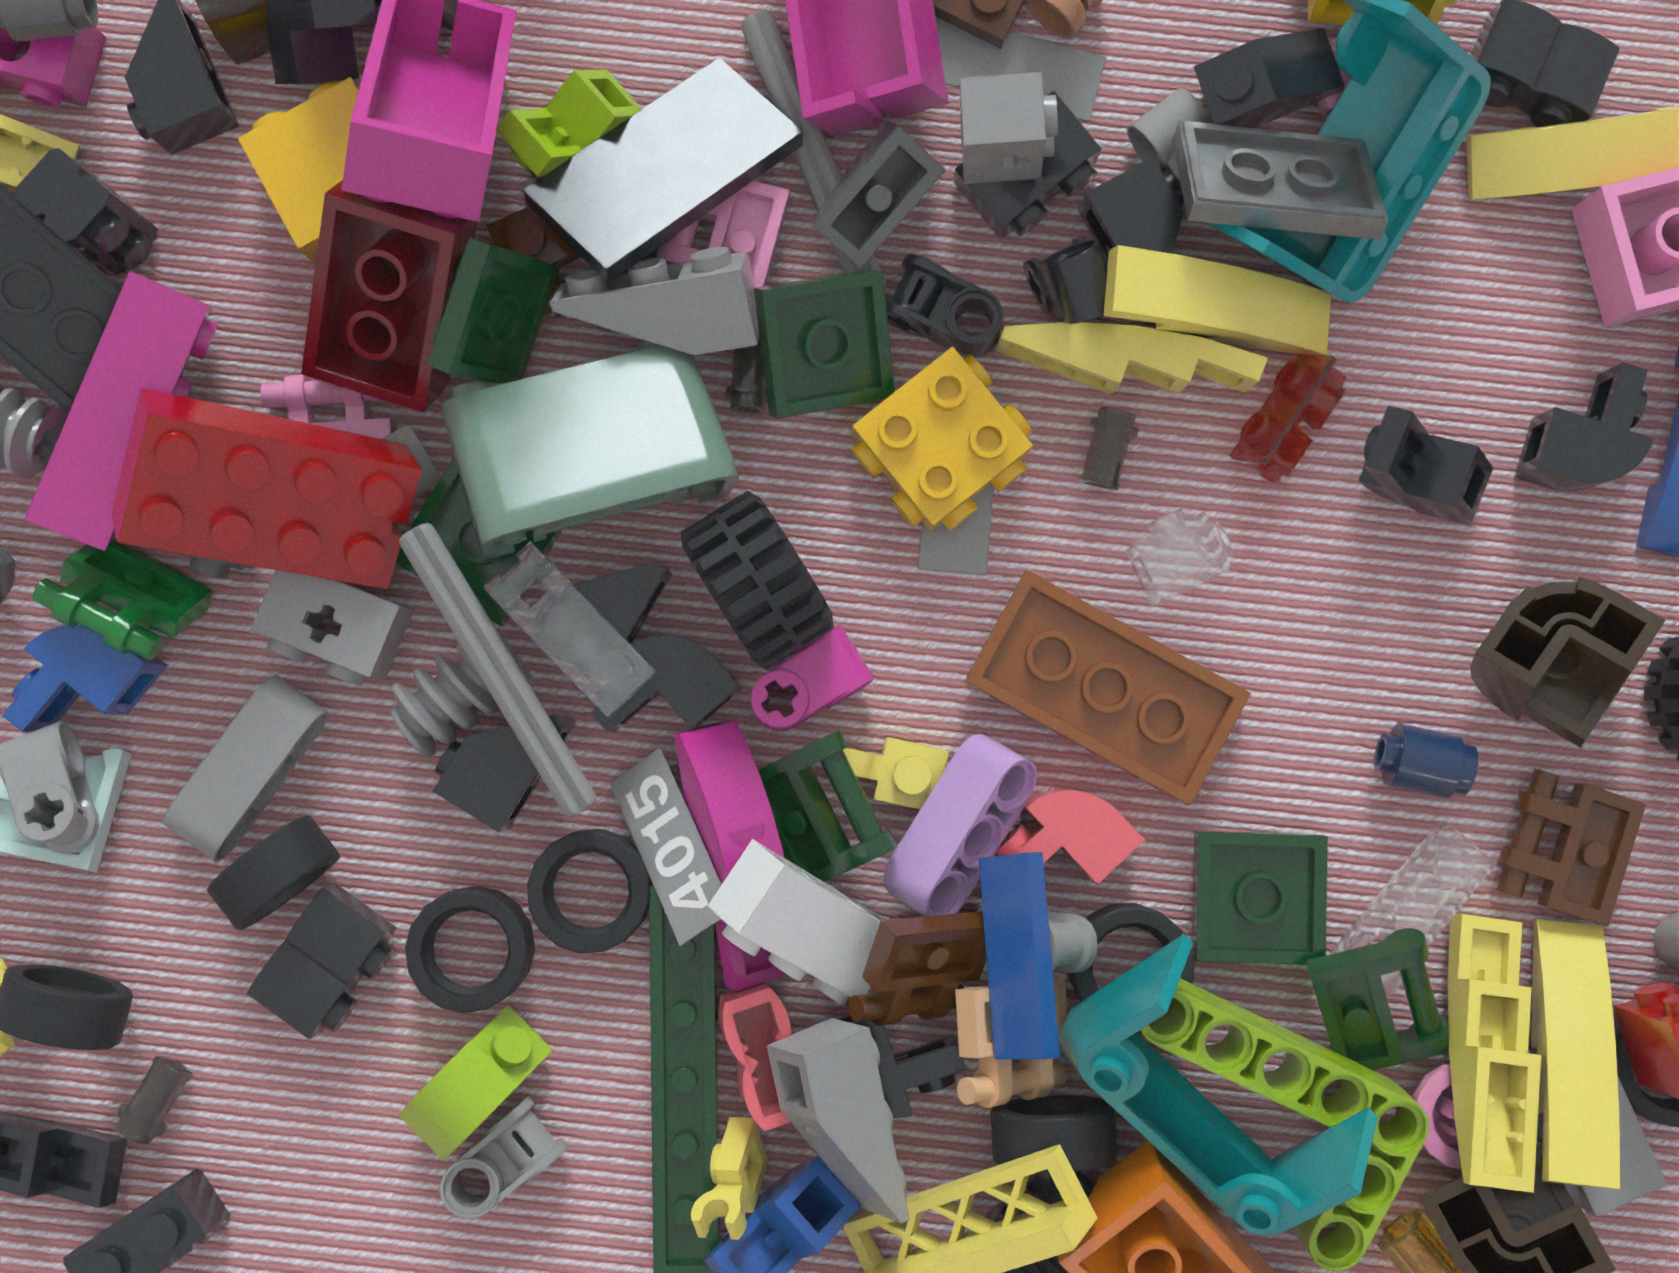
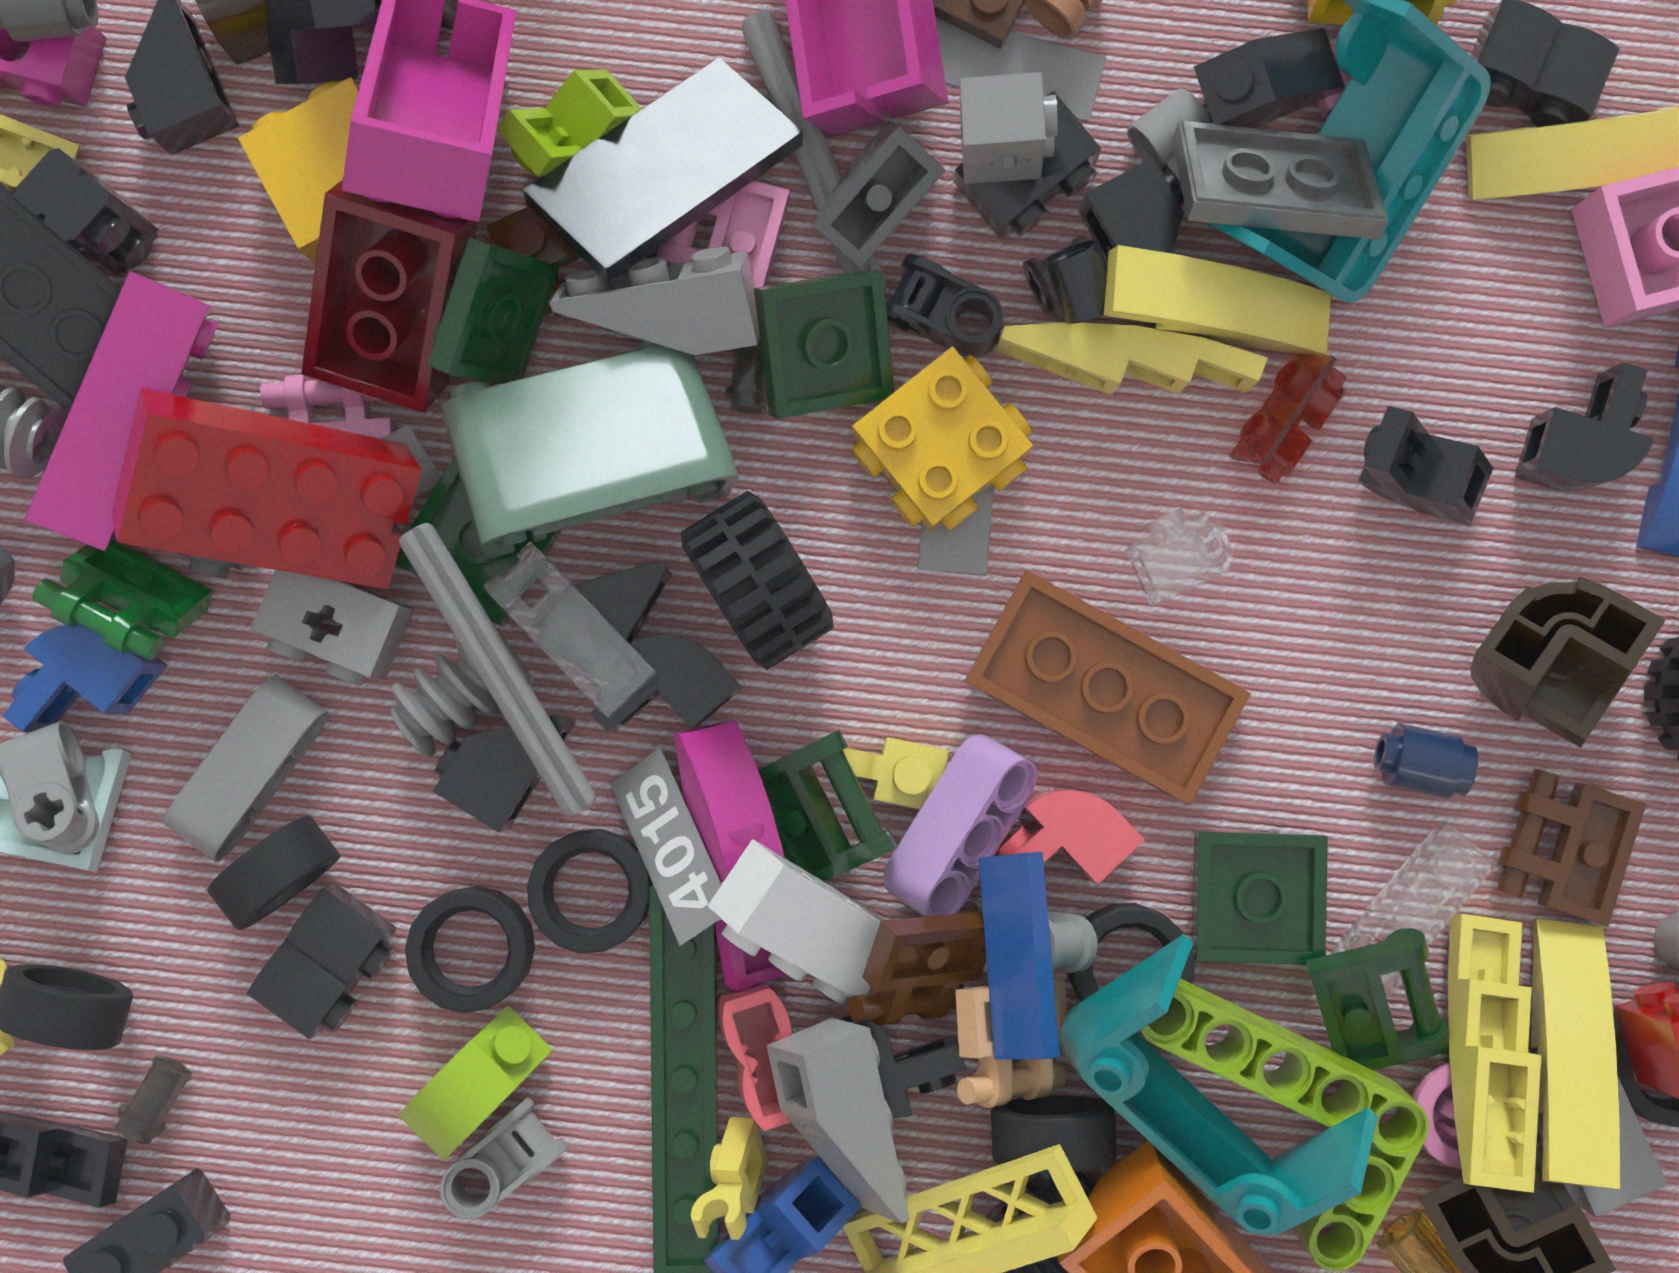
dark pink piece [751,625,875,731] -> none
clear smoke pin [1079,407,1139,491] -> none

